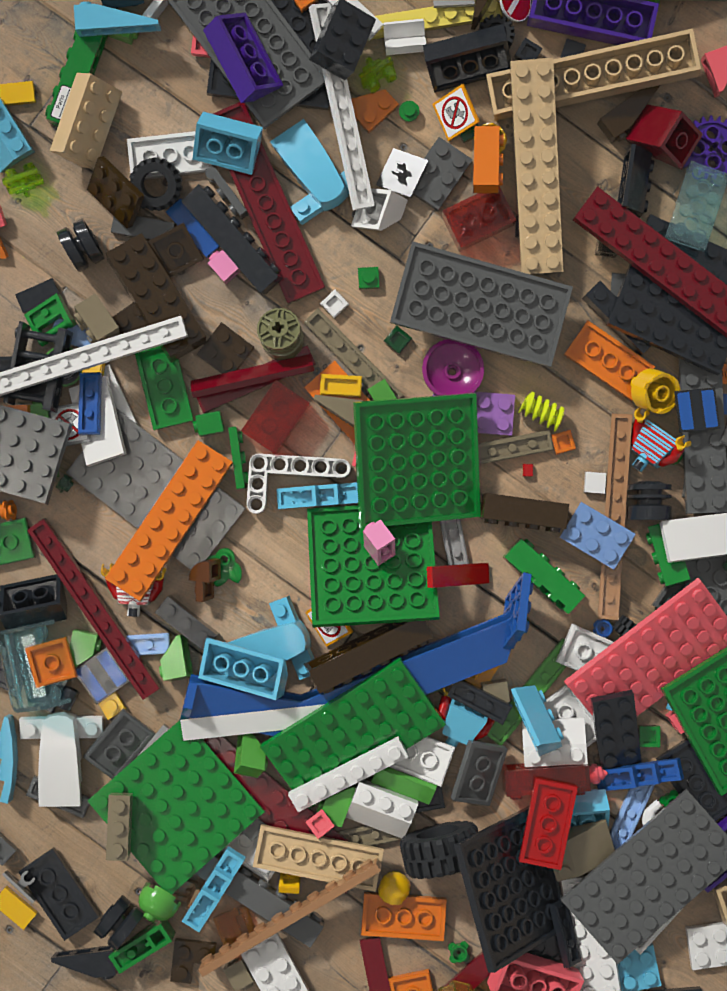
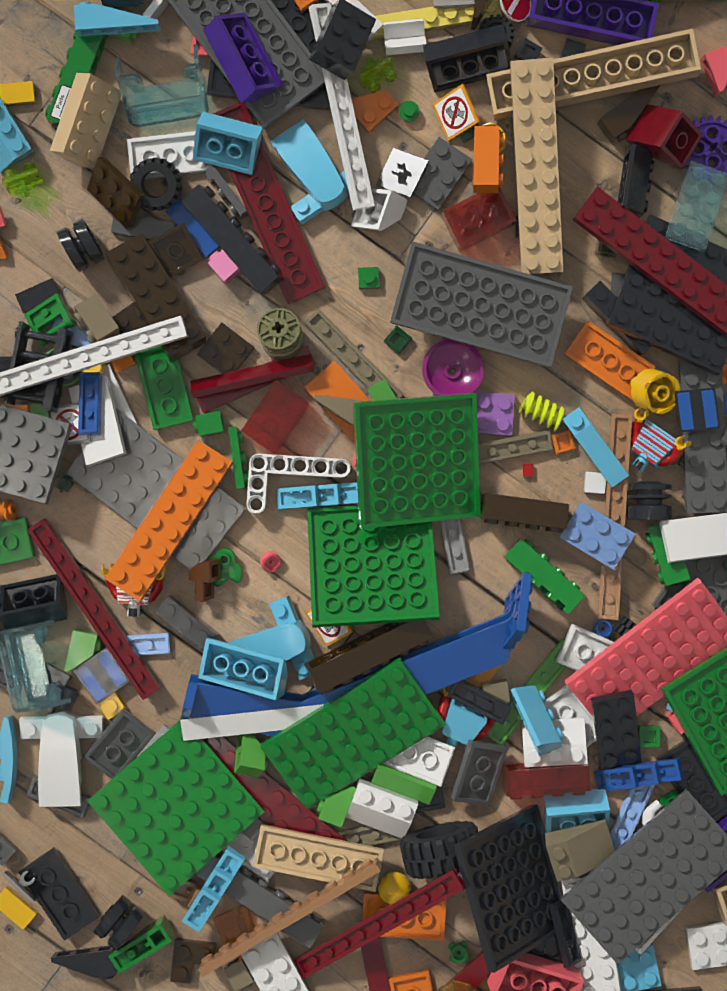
orange tile [25,636,78,688] -> none
dark tan brick [106,793,133,861] -> none
bright green cylinder [138,882,181,923] -> none
slope [159,635,193,682] -> none
yellow tile [278,873,301,894] -> none
white plate [288,736,409,812] -> none
coral plate [306,809,335,839] -> none
white tile [320,290,349,319] -> none
yellow tile [320,374,362,397] -> none
bright pink brick [363,520,395,566] -> none
red tile [427,563,489,588] -> none
red plate [519,777,578,870] -> none
coral plate [586,763,608,785] -> none
none -> orange tile [111,355,136,373]
none -> clear light blue windscreen [115,44,209,127]
none -> coral tile [260,551,282,573]
none -> dark red plate [293,868,466,979]
none -> medium azure slope [563,407,629,488]

